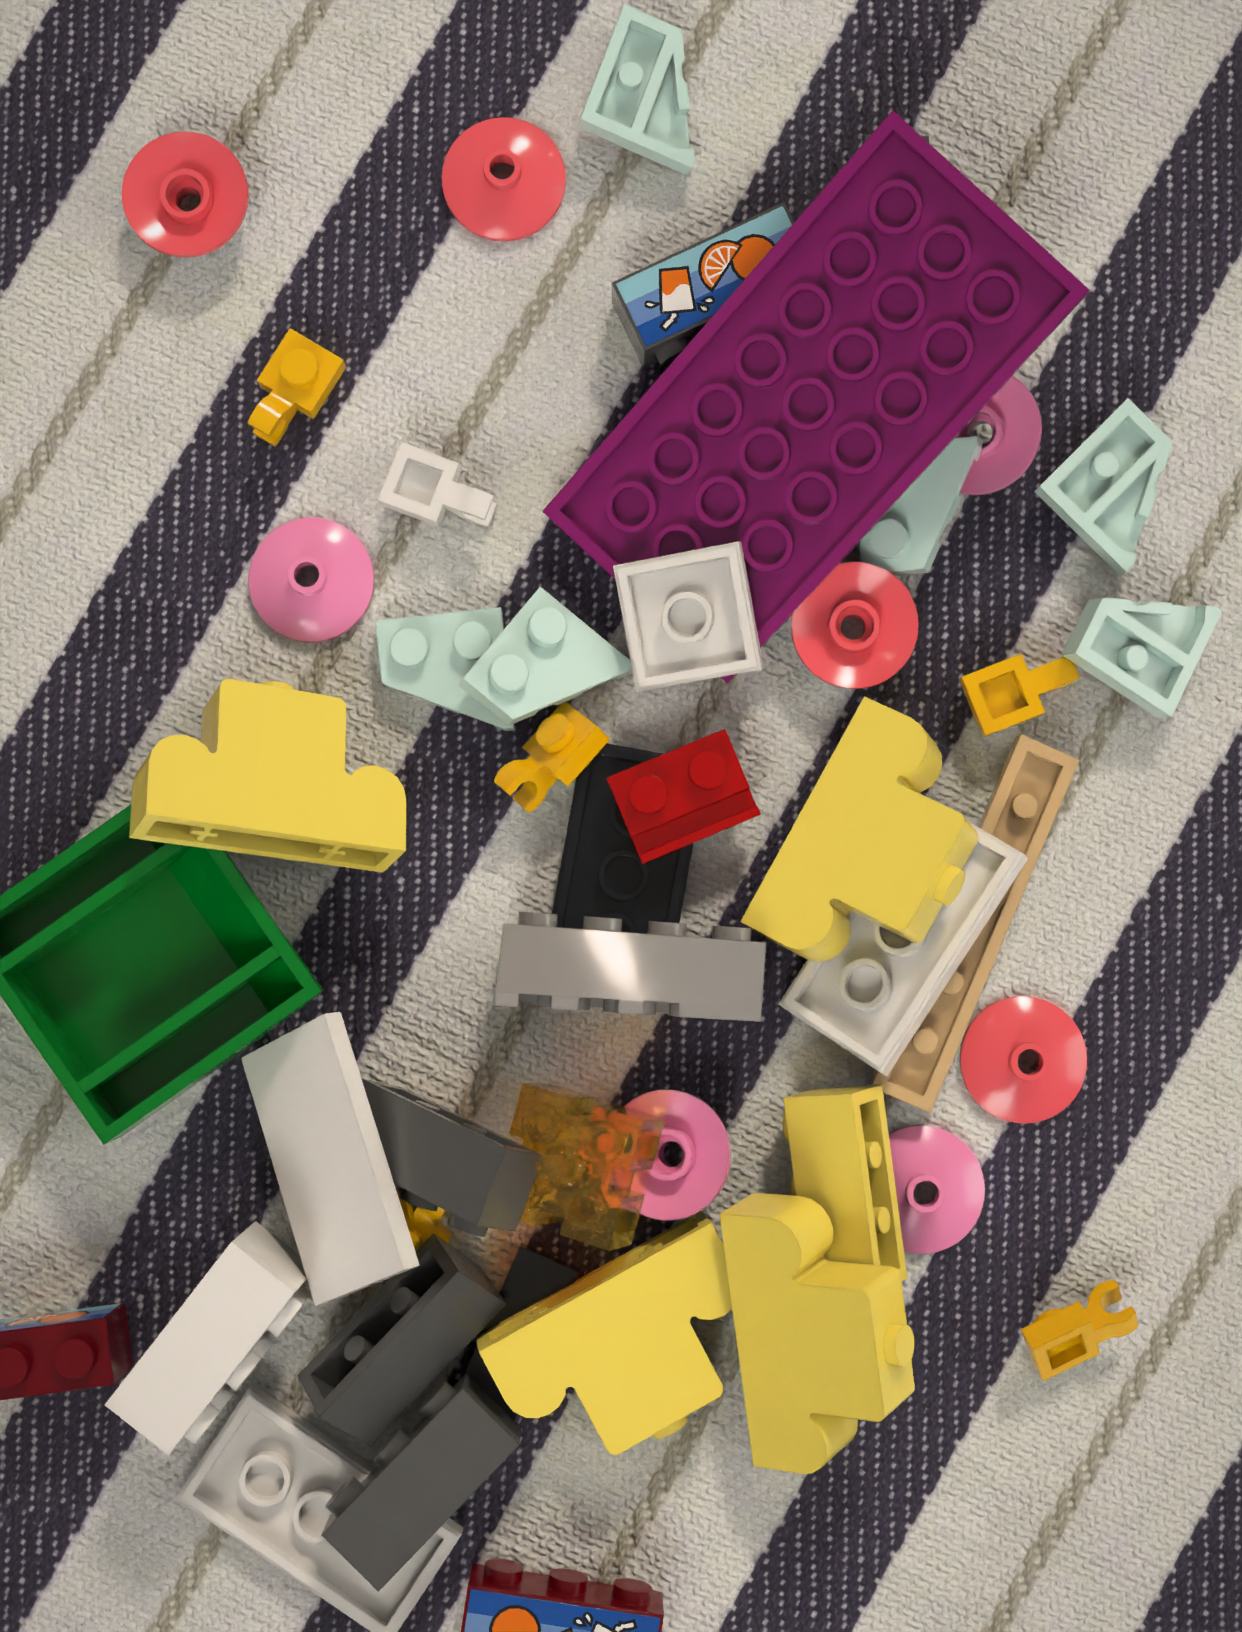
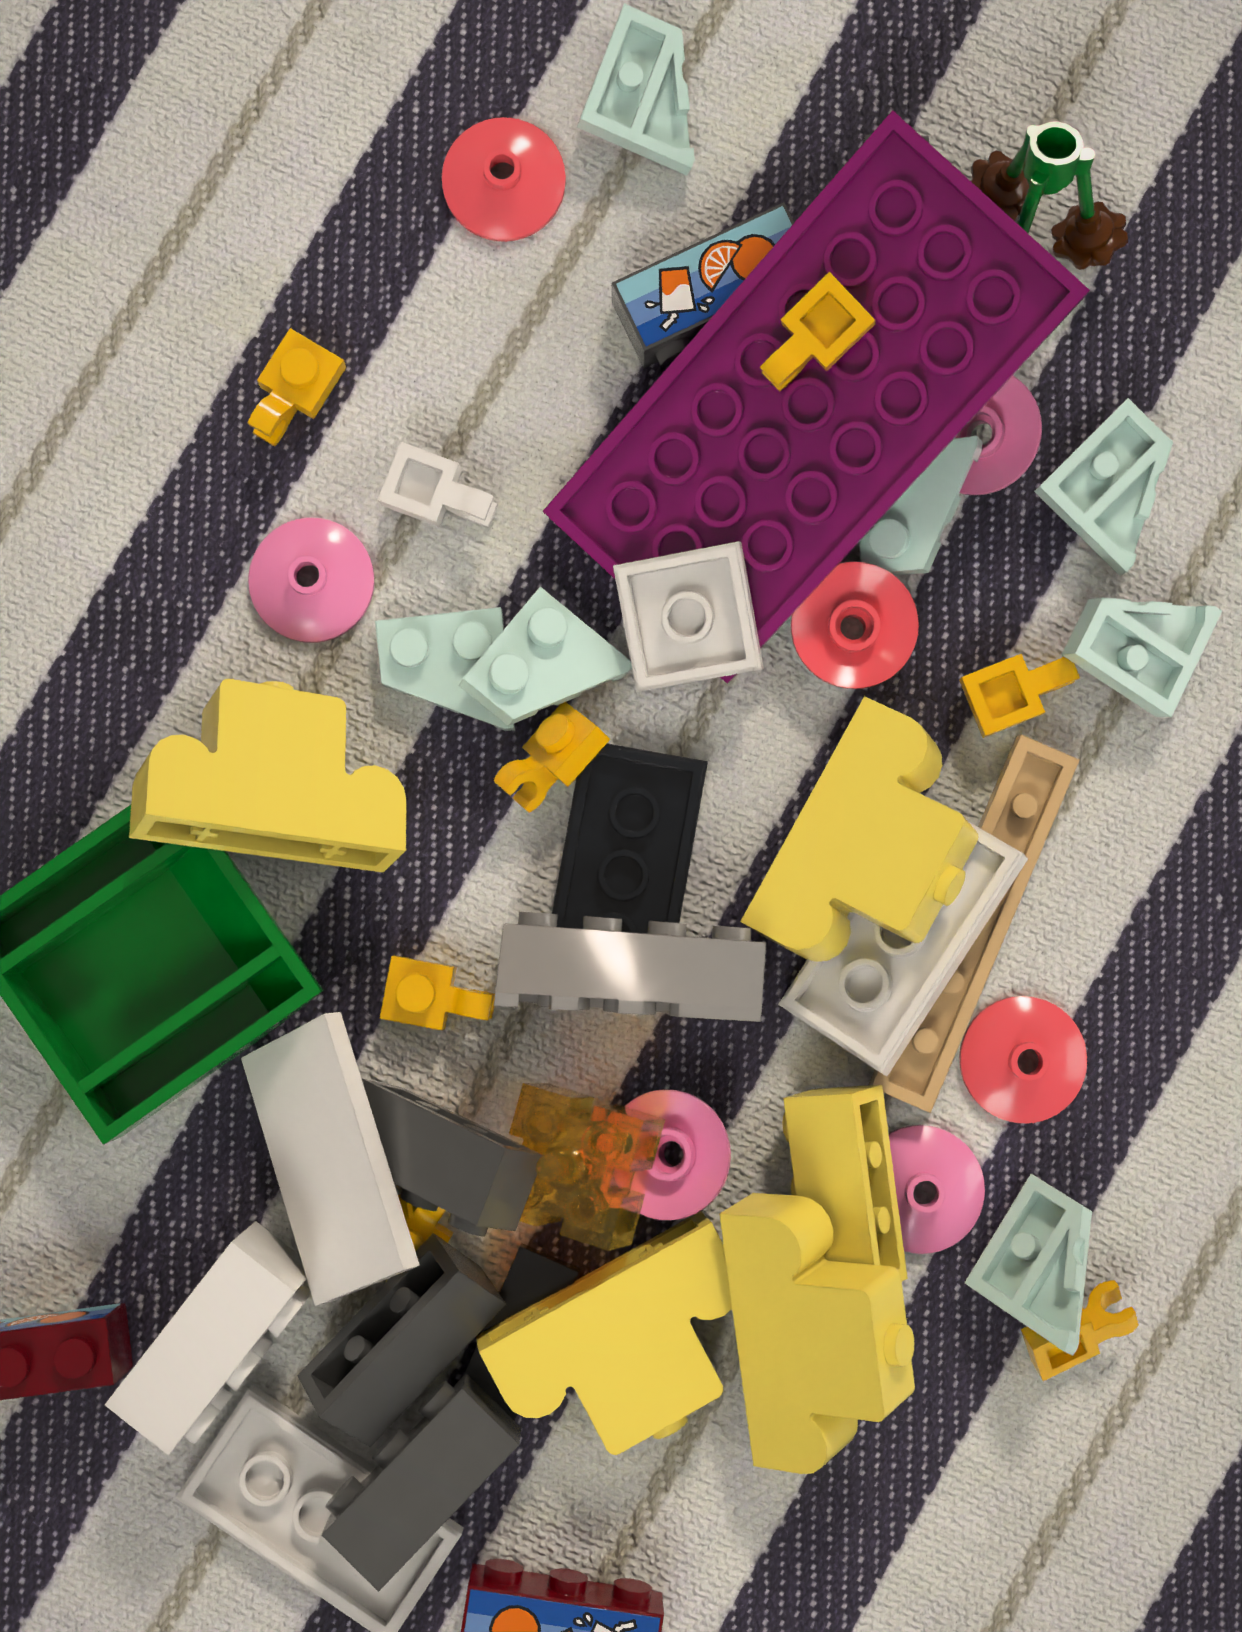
coral dish [122,131,249,258] -> none
red plate [606,729,761,864] -> none
none -> yellow plate [379,955,495,1030]
none -> yellow plate [760,272,875,392]
none -> light aqua wing [965,1174,1092,1356]
none -> plant [971,122,1128,270]

